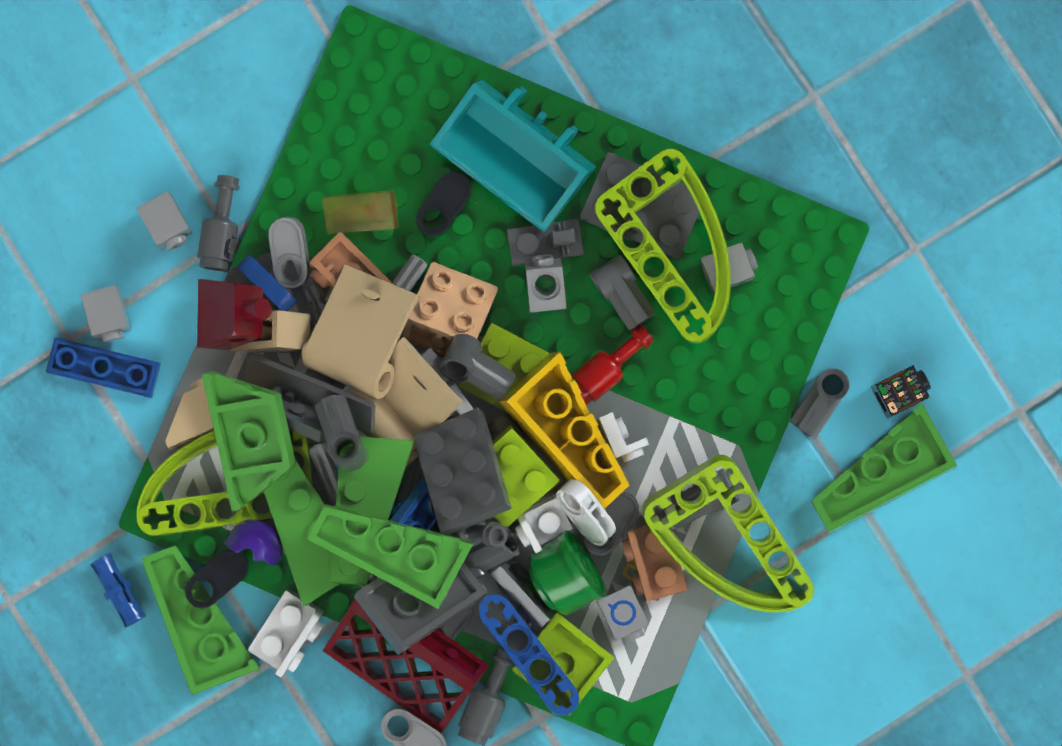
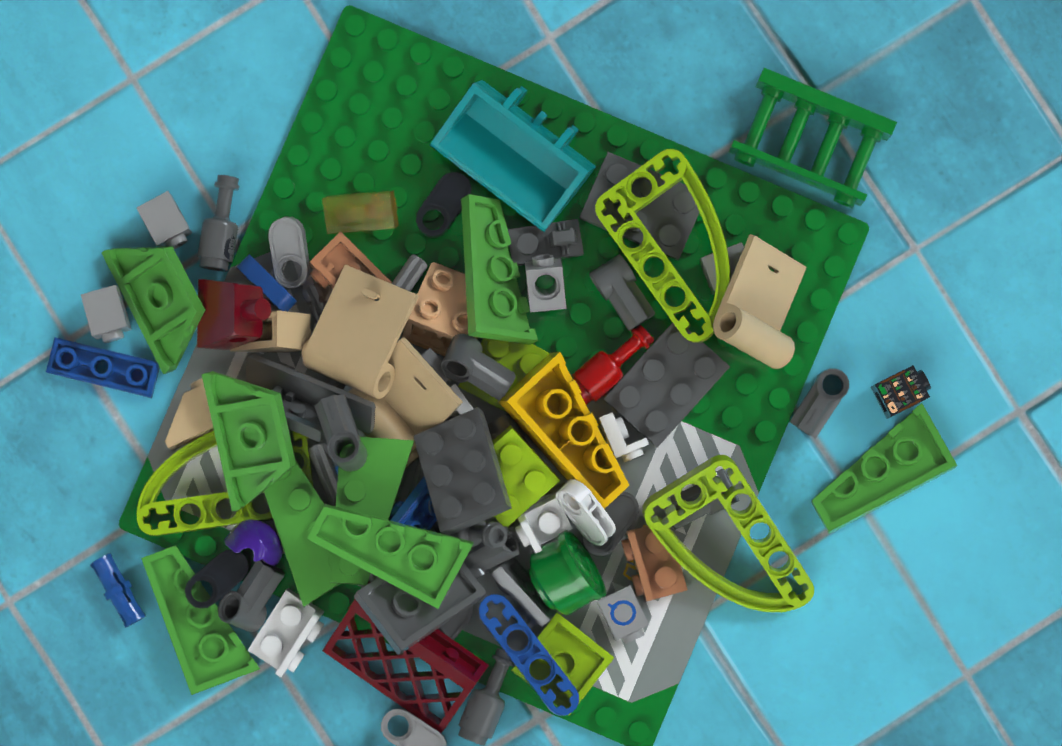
none -> bright green wing [101,246,205,374]
none -> dark grey piece [218,560,285,632]
none -> bright green wing [461,194,538,345]
none -> dark grey plate [603,320,730,448]
none -> tan door [713,234,807,369]
none -> green fence [729,68,897,208]

